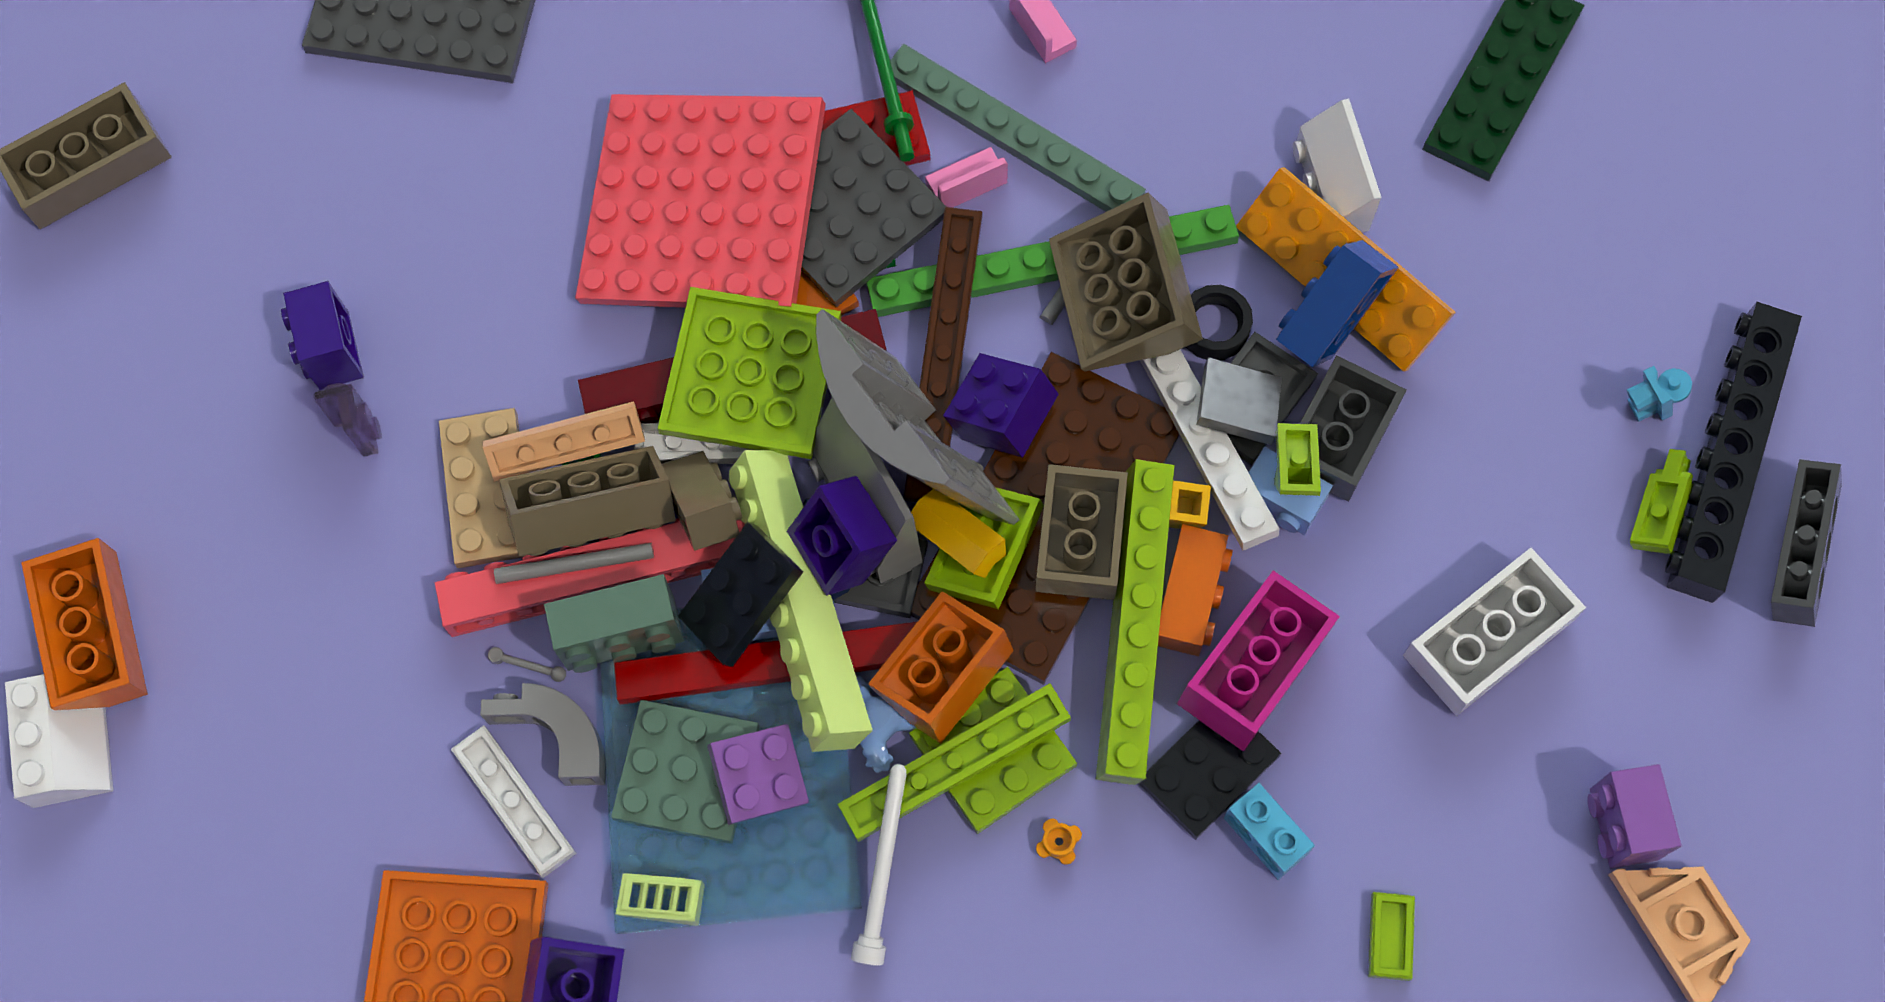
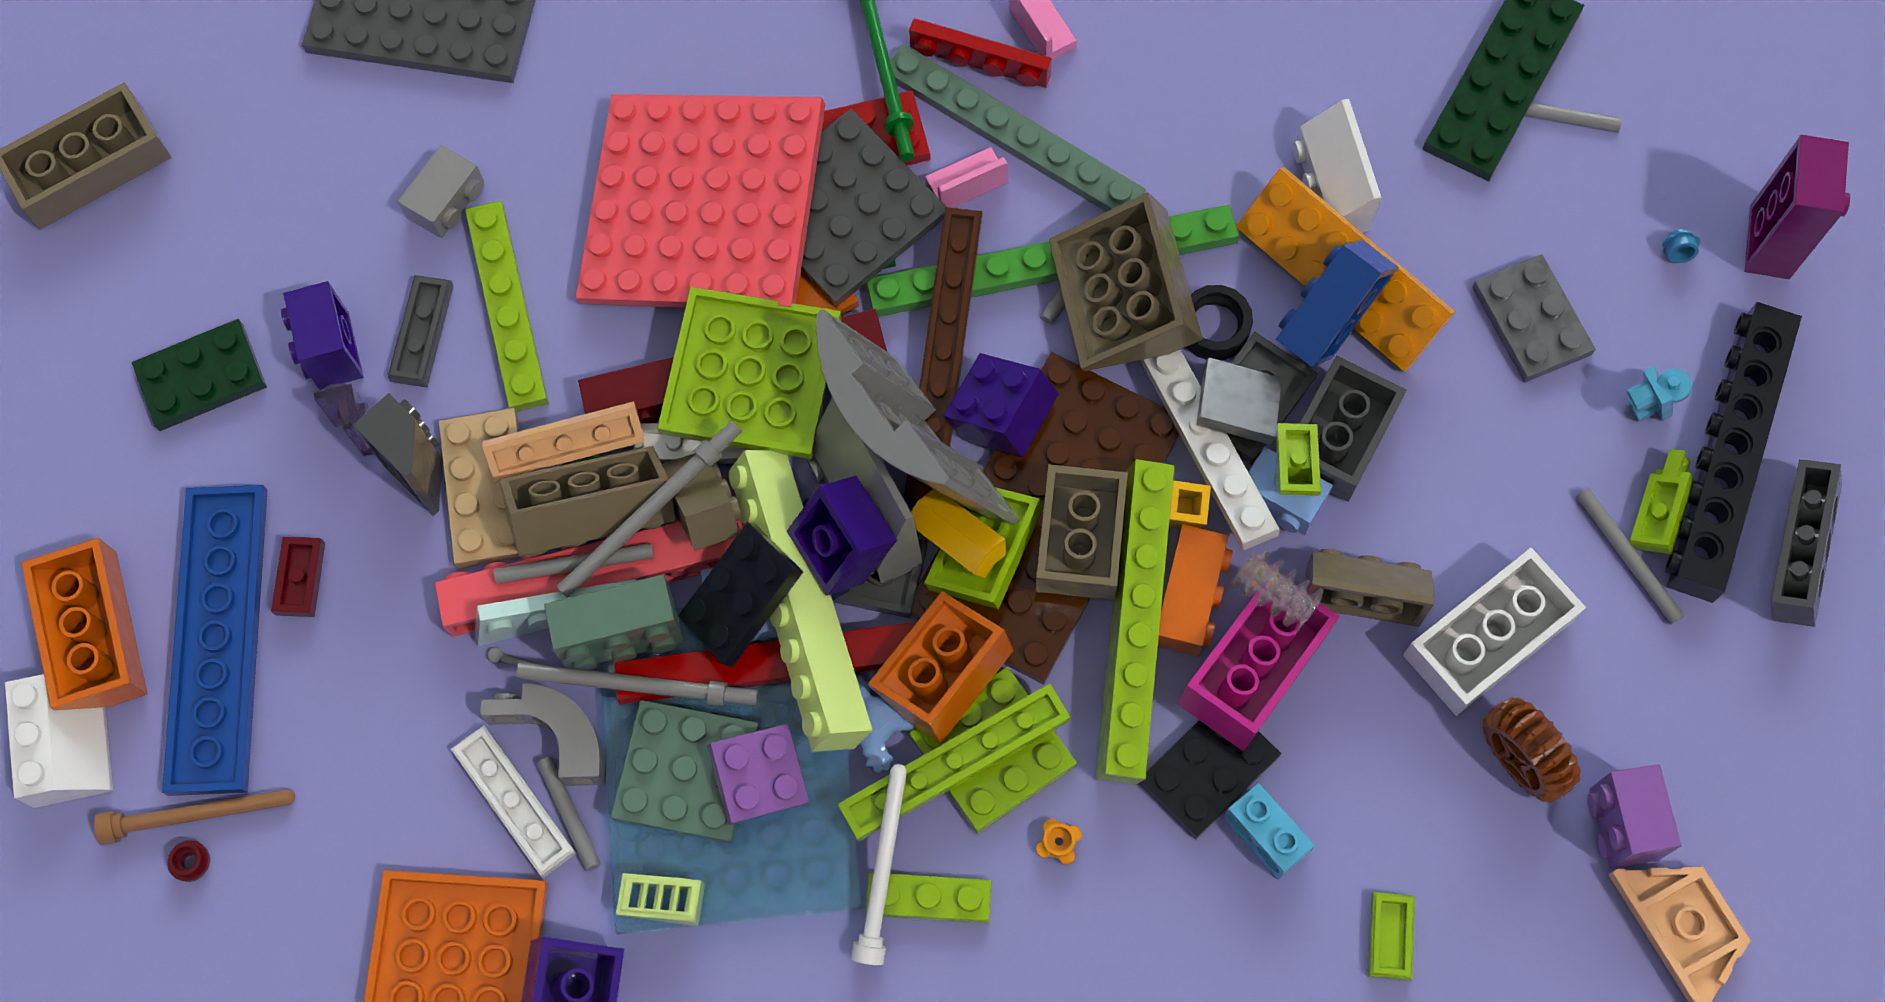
none -> medium nougat piece [94,789,295,845]
none -> dark green plate [131,319,267,431]
none -> blue plate [162,485,268,796]
none -> dark red plate [167,841,210,882]
none -> dark red plate [271,536,325,617]
none -> dark grey slope [353,393,442,516]
none -> dark grey tile [388,275,454,388]
none -> light grey brick [397,145,485,239]
none -> lime plate [465,200,549,412]
none -> light aqua wing [475,579,636,646]
none -> light grey bar [517,662,759,706]
none -> light grey bar [537,757,601,871]
none -> light grey bar [557,420,742,598]
none -> lime plate [866,872,992,924]
none -> red plate [909,18,1052,88]
none -> clear piece [1230,549,1324,634]
none -> dark tan slope [1304,549,1435,627]
none -> flat silver plate [1472,254,1596,383]
none -> dark orange gear [1483,697,1581,803]
none -> light grey bar [1525,103,1622,132]
none -> light grey bar [1576,488,1685,624]
none -> dark azure plate [1662,229,1701,263]
none -> magenta brick [1744,134,1850,279]

